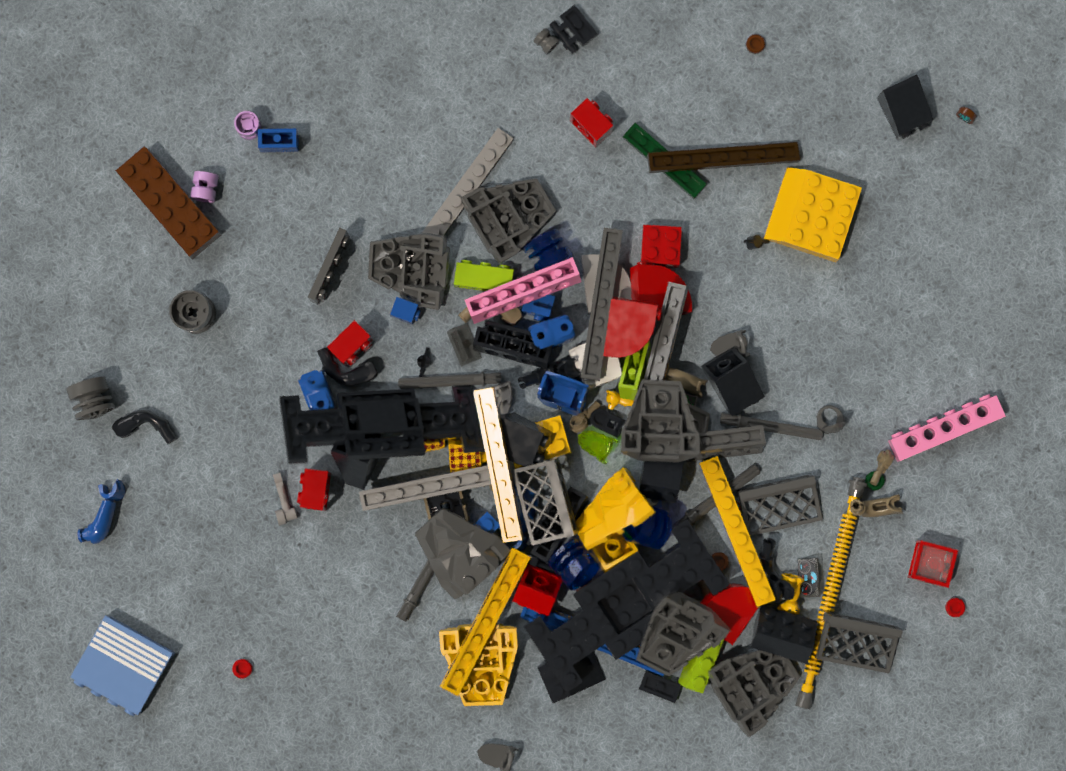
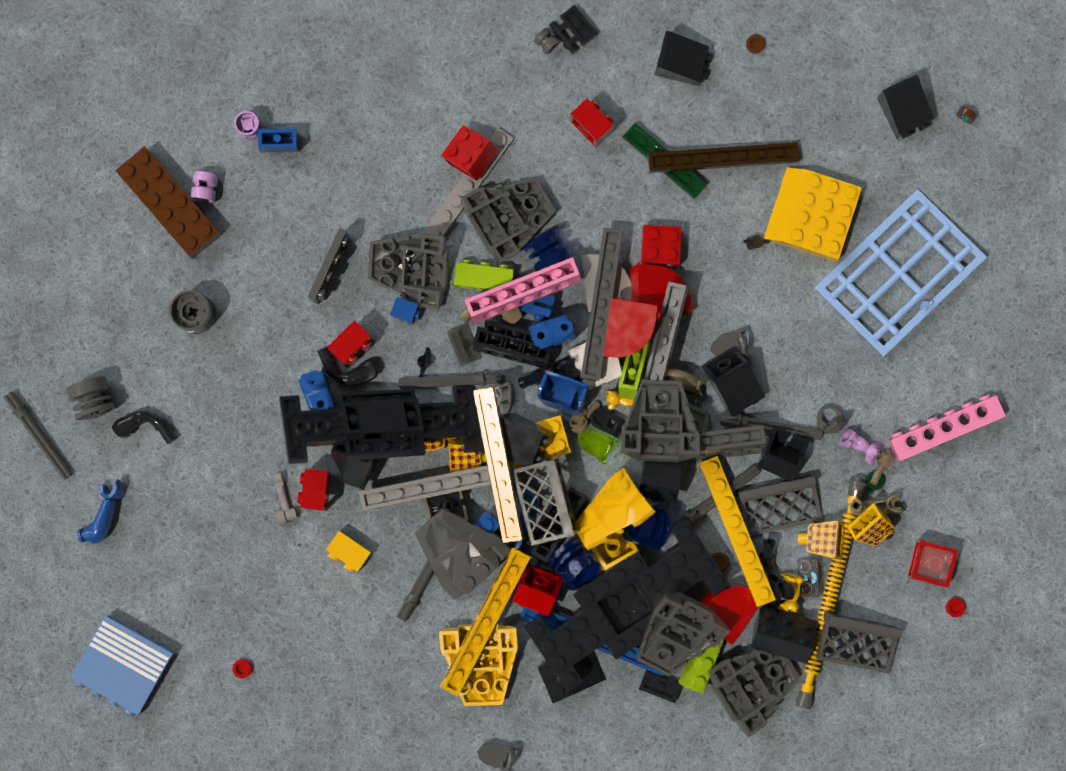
none -> dark grey axle [3,392,72,480]
none -> yellow brick [326,531,371,573]
none -> red piece [441,125,499,181]
none -> black slope [655,30,711,86]
none -> black piece [757,425,810,482]
none -> yellow torso [798,521,845,560]
none -> light blue door [814,189,987,357]
none -> lavender animal [839,429,882,465]
none -> yellow torso [847,503,895,546]

